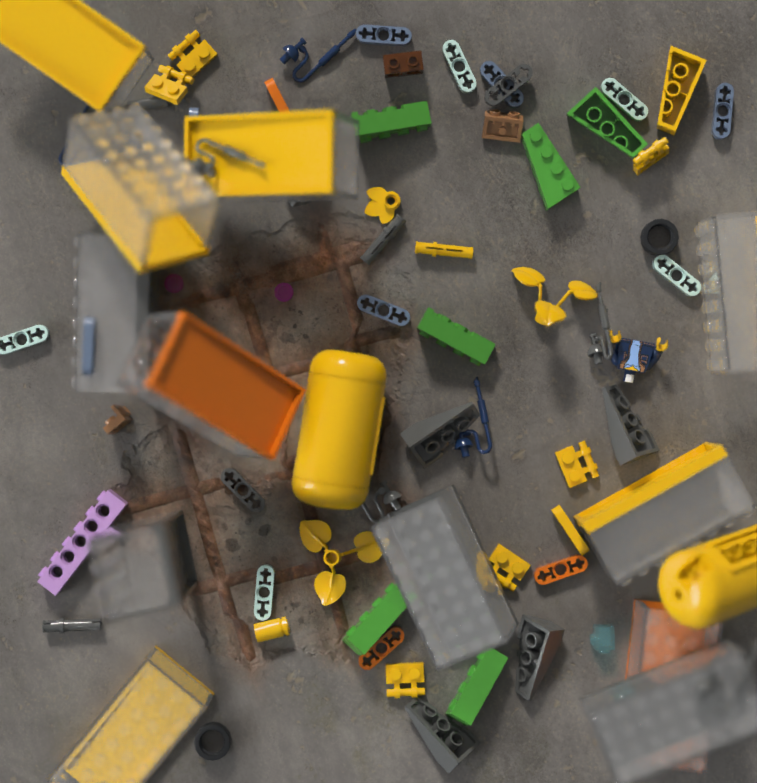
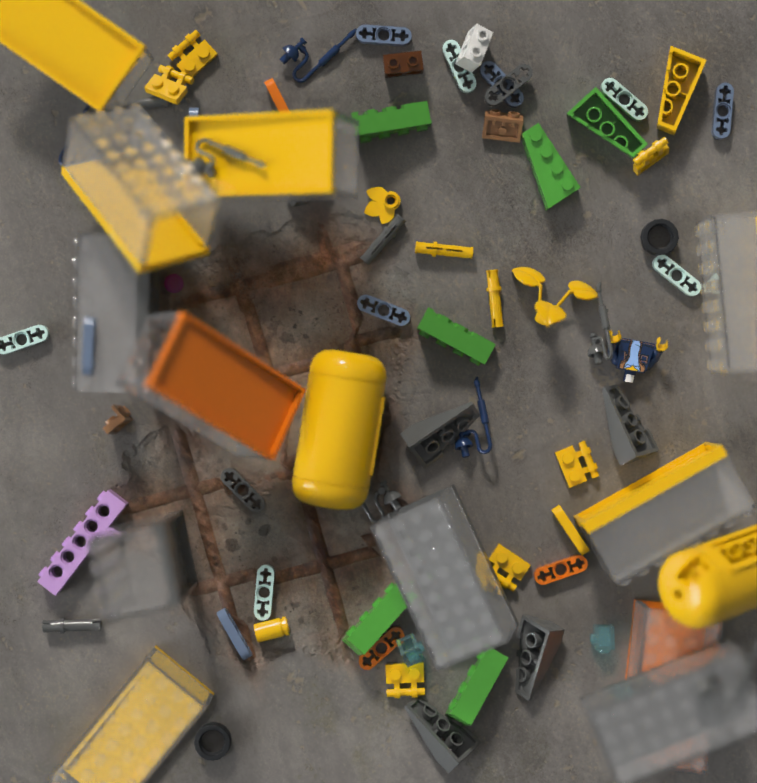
magenta tile [274,283,294,302] -> none
yellow plant [300,520,388,606] -> none
none -> sand blue beam [216,608,253,660]
none -> clear light blue brick [396,633,425,667]
none -> white brick [455,23,493,73]
none -> yellow pin [486,269,504,328]

